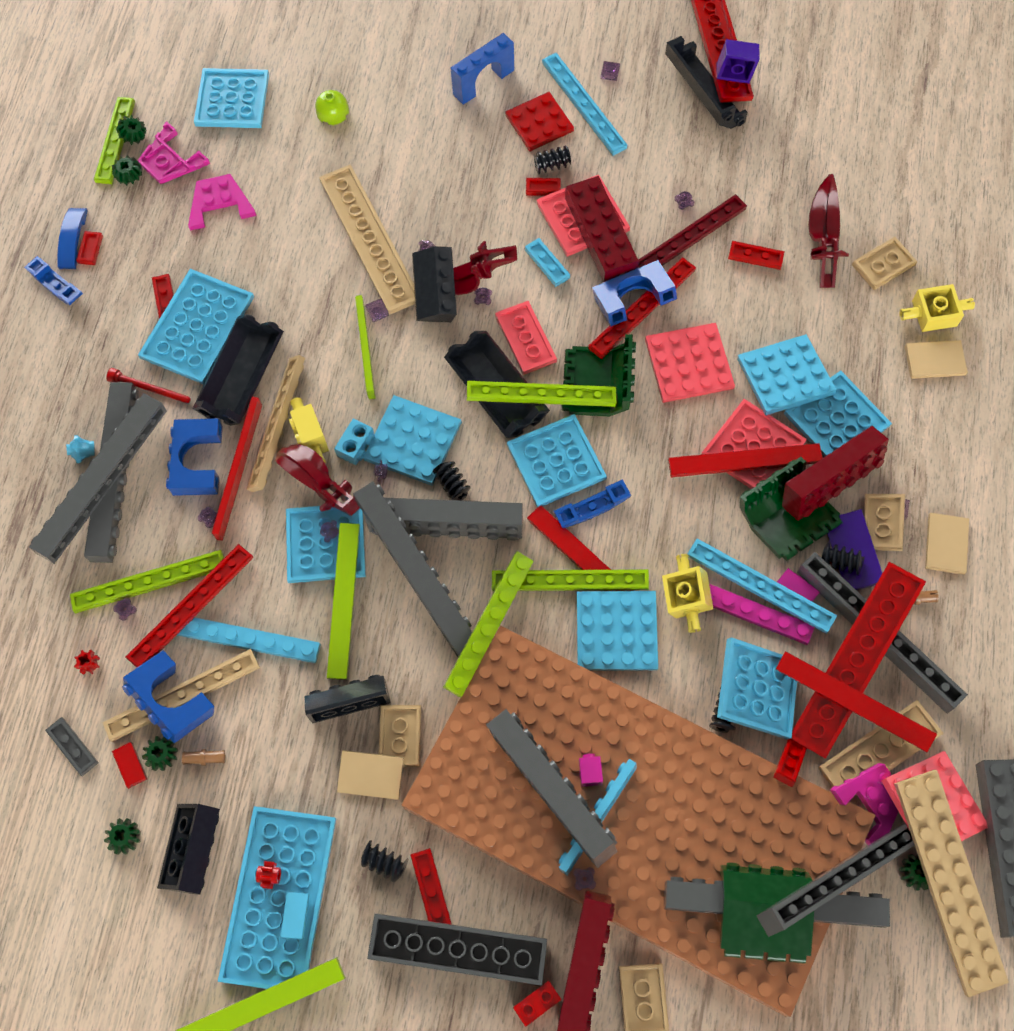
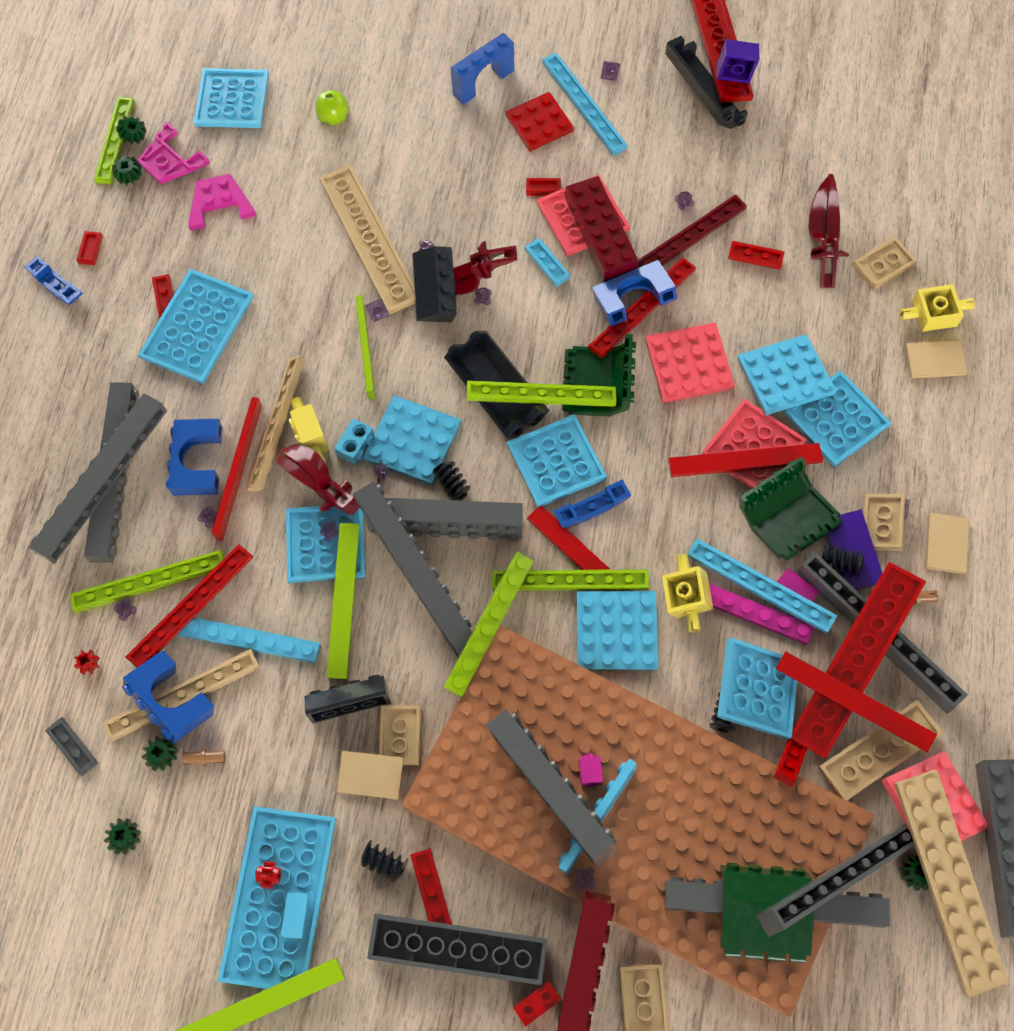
blue slope [57,208,88,269] -> none
medium azure rock [66,435,95,463] -> none
red piece [106,367,191,403] -> none
red tile [112,742,147,789] -> none
black slope [157,804,220,895] -> none
black panel [192,314,284,426] -> none
coral plate [495,301,557,375] -> none
black piece [534,145,571,174] -> none
dark red brick [782,426,889,521] -> none
dark pink wing [830,763,899,845] -> none

